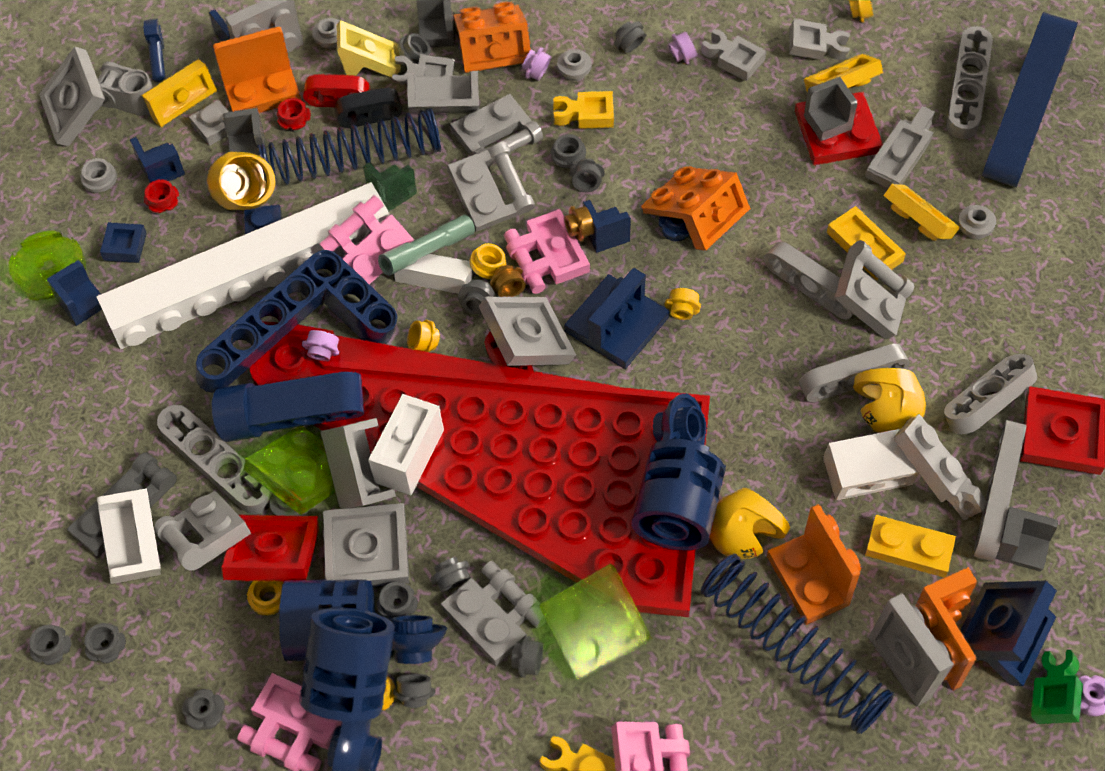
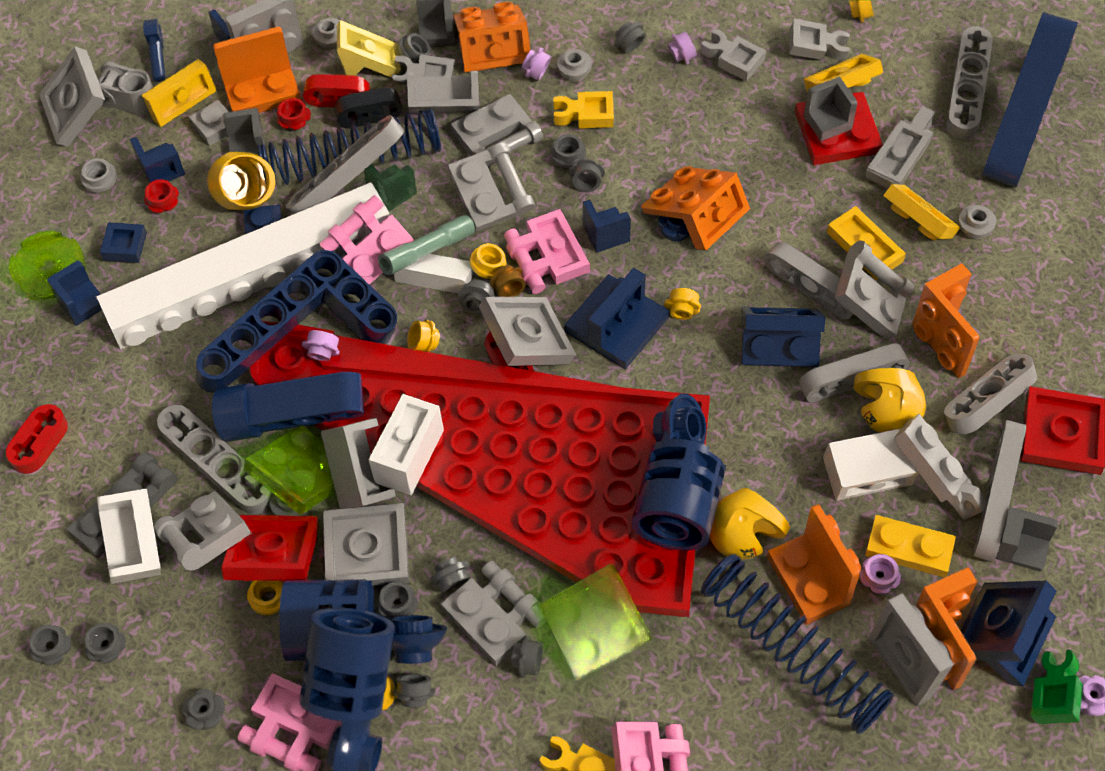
pearl gold plate [564,206,594,241] -> none
none -> red beam [6,404,68,474]
none -> light grey beam [286,115,404,215]
none -> dark blue bracket [741,307,825,367]
none -> lavender plate [860,554,901,594]
none -> orange bracket [912,263,980,378]

